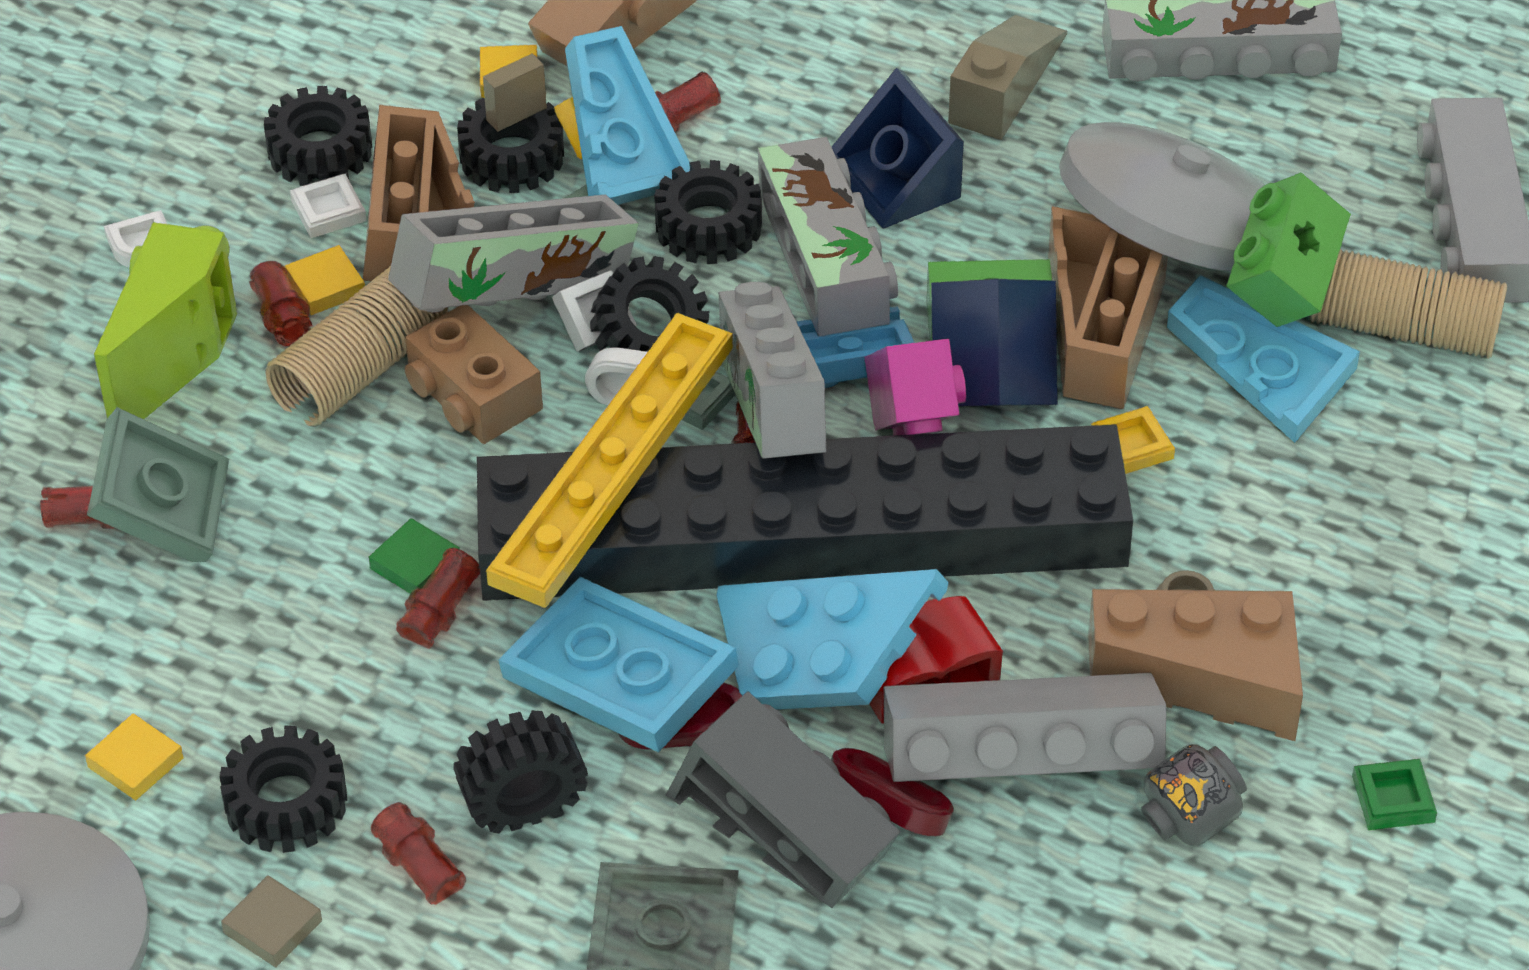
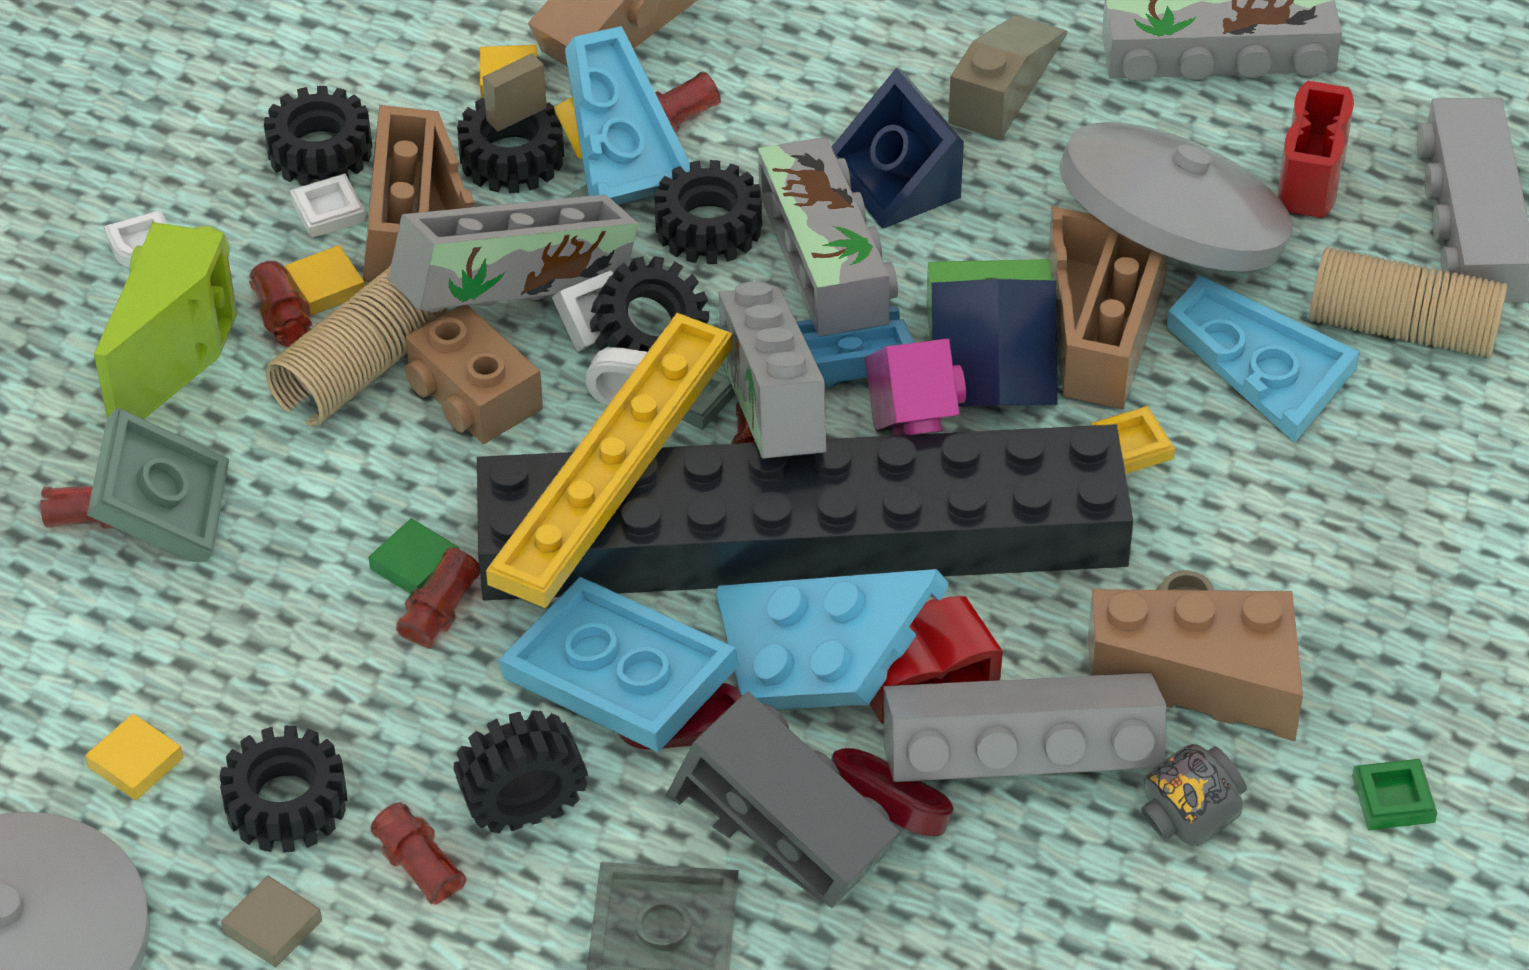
bright green brick [1226,172,1351,327] -> none
none -> red brick [1277,80,1354,218]

